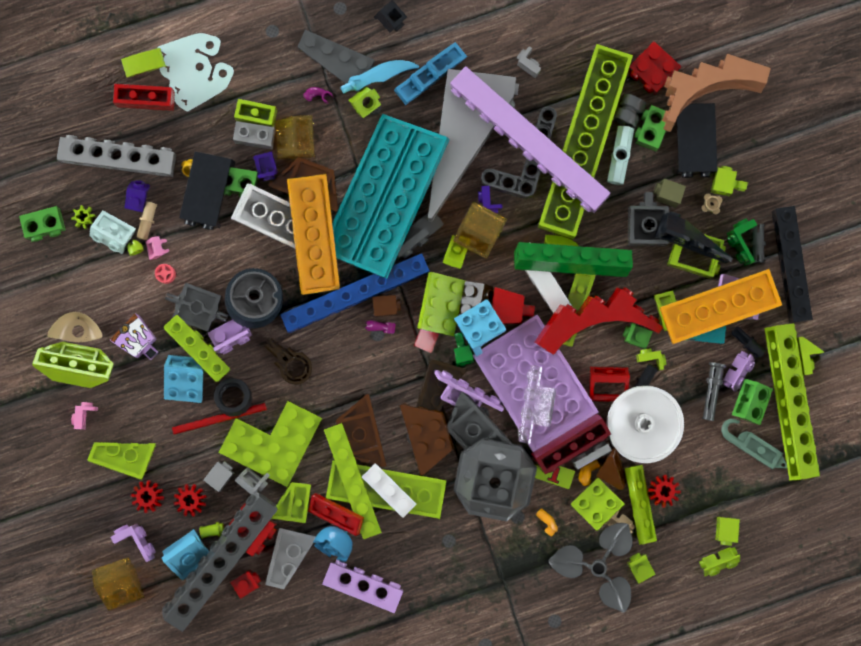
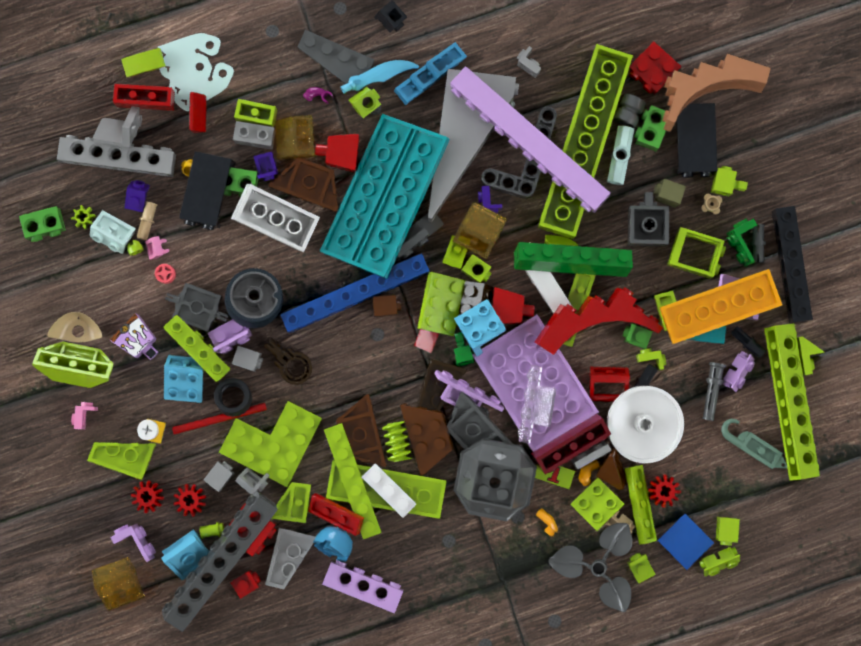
light orange plate [287,174,340,295] -> none
magenta arm [365,320,396,334] -> none
black wedge [655,212,733,264] -> none
bright green brick [732,379,773,425] -> none
none -> light grey bracket [93,106,142,147]
none -> white piece [137,419,166,444]
none -> red slope [189,92,206,133]
none -> light grey brick [232,346,263,372]
none -> red torso [315,134,360,173]
none -> lime piece [382,421,412,462]
none -> lime brick [461,254,492,283]
none -> blue slope [658,514,714,570]

